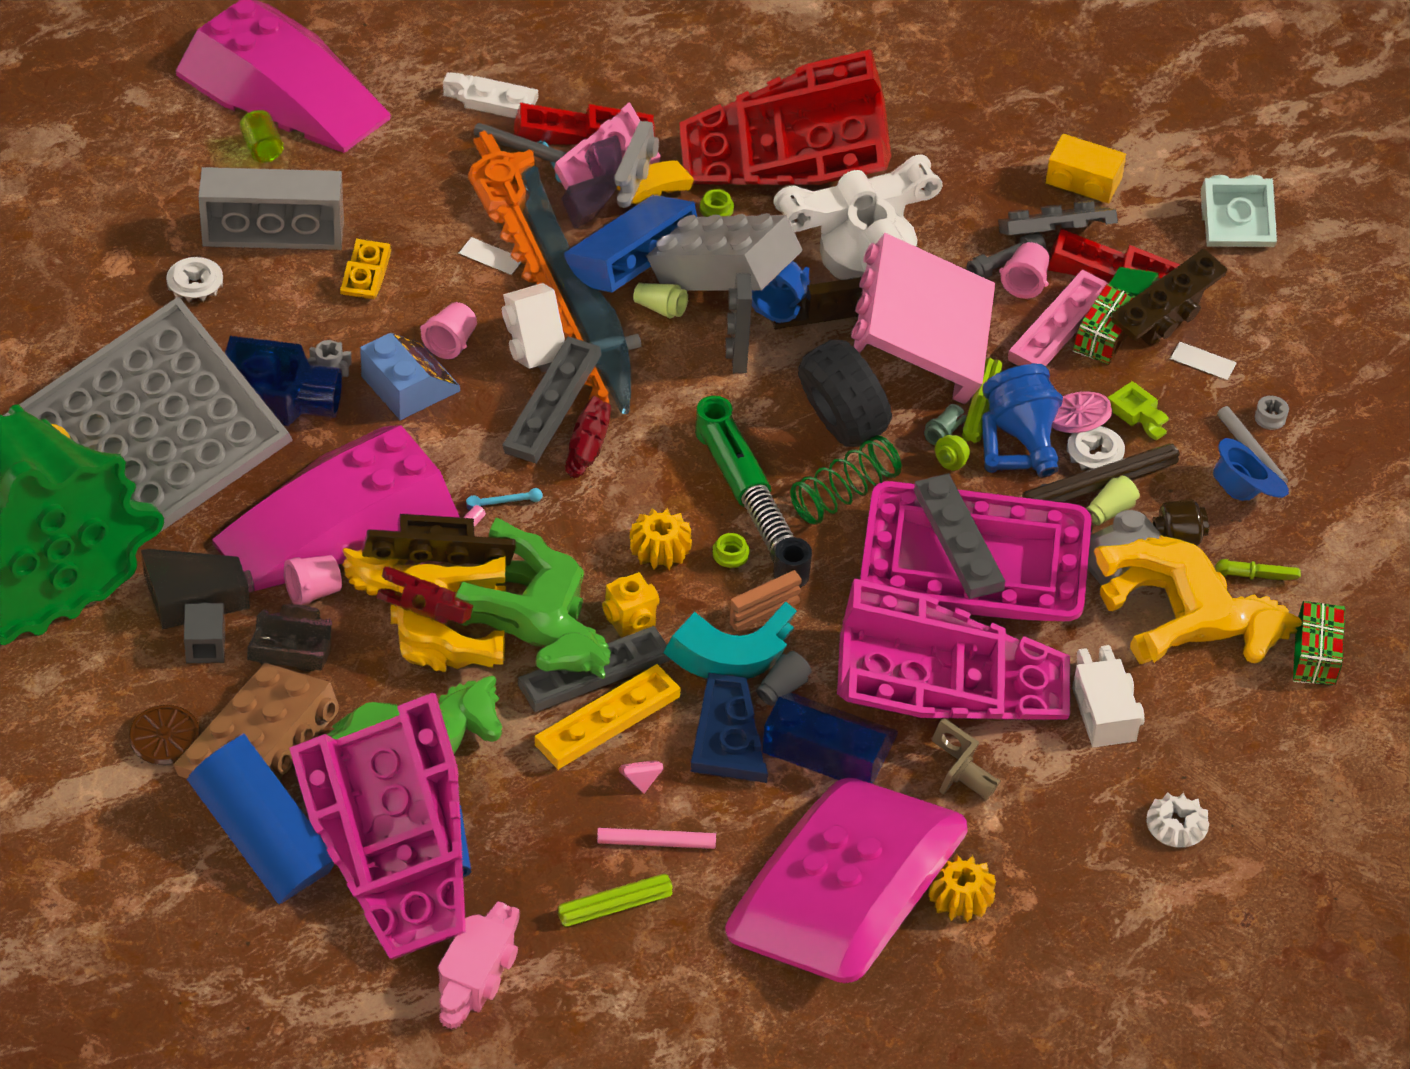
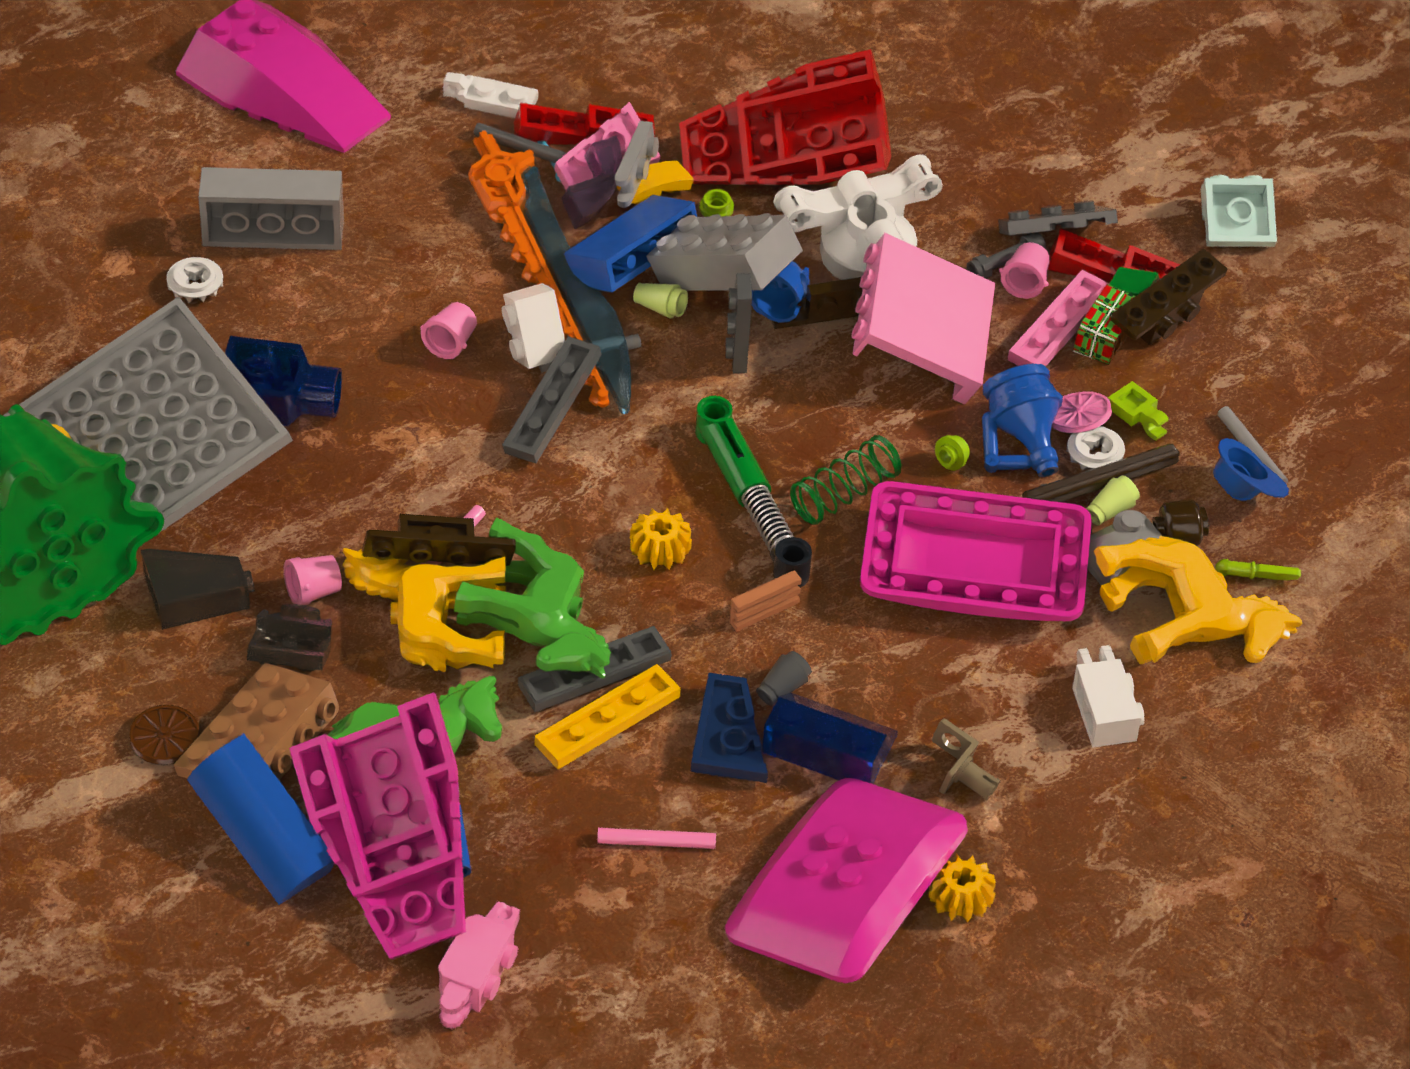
dark grey brick [184,603,225,664] -> none
dark pink wedge [212,425,460,592] -> none
clear neon green brick [239,110,284,163] -> none
light grey gear [307,340,352,384] -> none
yellow slope [340,239,391,299] -> none
medium blue slope [360,333,460,420] -> none
dark red hinge [376,566,473,624] -> none
white sticker [459,237,521,275] -> none
medium azure hinge [466,488,543,510] -> none
lime axle [558,874,673,927] -> none
dark red hinge [565,396,611,479] -> none
yellow brick [602,572,659,638] -> none
bright pink slope [619,760,663,794] -> none
teal arch [663,601,797,679] -> none
lime plate [712,533,750,568] -> none
black tyre [798,339,892,447] -> none
dark pink wedge [837,578,1070,720] -> none
dark grey plate [914,473,1005,599] -> none
sand green pin [924,404,966,445] -> none
lime axle [962,358,1003,443] -> none
yellow brick [1045,134,1126,204] -> none
white gear [1147,792,1210,847] -> none
white sticker [1170,342,1237,380] -> none
light grey bush [1254,396,1289,430] -> none
piece [1293,601,1345,685] -> none

